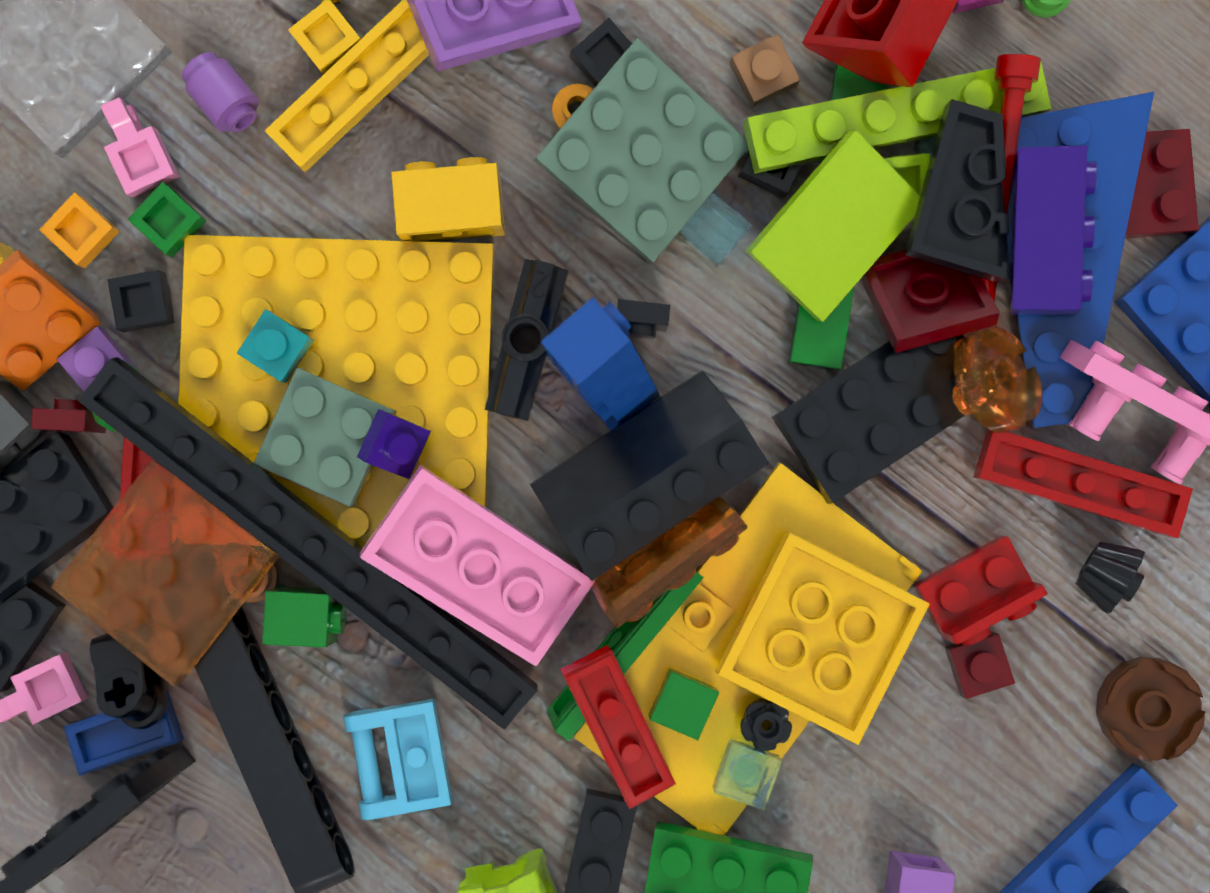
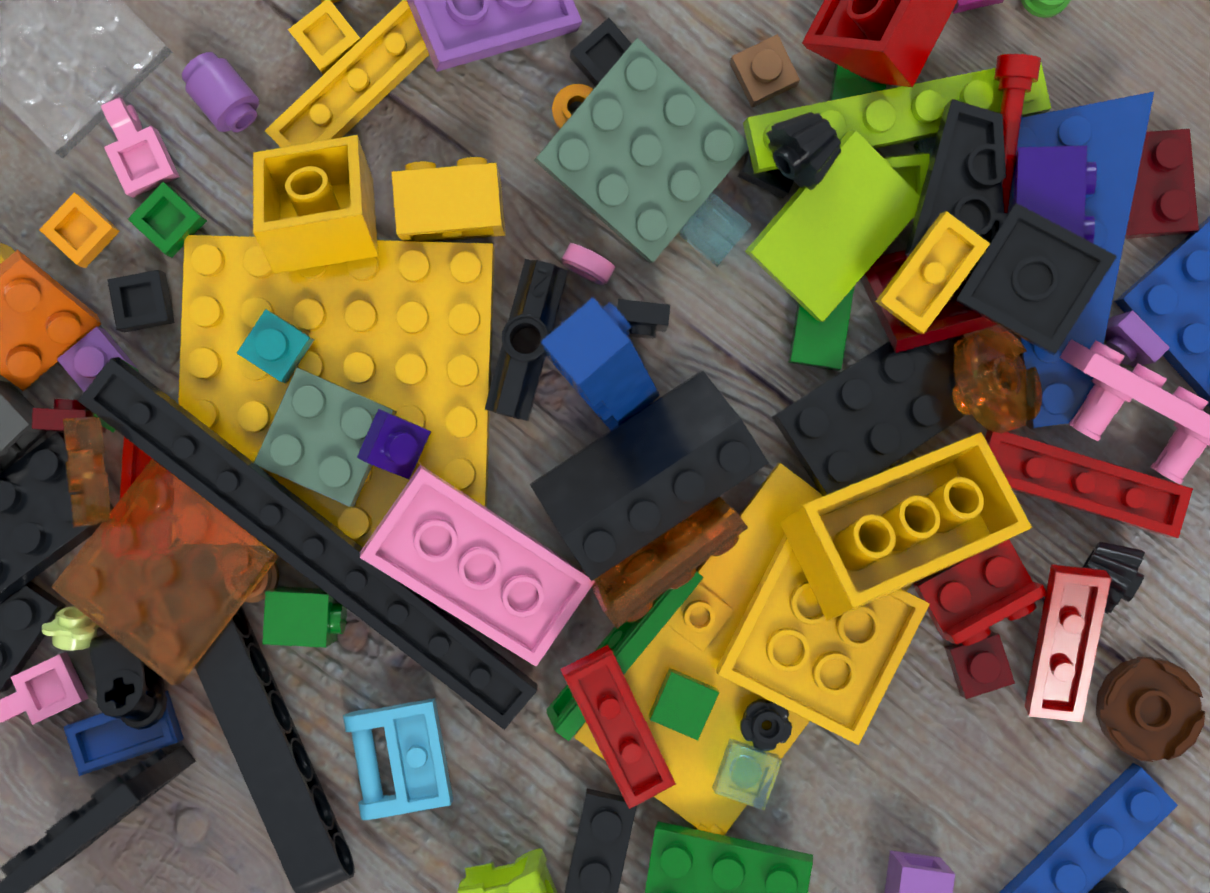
none -> yellowish green plate [42,606,107,651]
none -> clear orange plate [63,417,110,527]
none -> yellow brick [253,135,378,274]
none -> bright pink tile [561,243,615,285]
none -> black piece [767,112,841,190]
none -> yellow brick [780,432,1032,621]
none -> yellow plate [875,211,990,334]
none -> black plate [956,203,1117,355]
none -> plate [1025,564,1111,722]
none -> medium lavender plate [1105,310,1170,367]

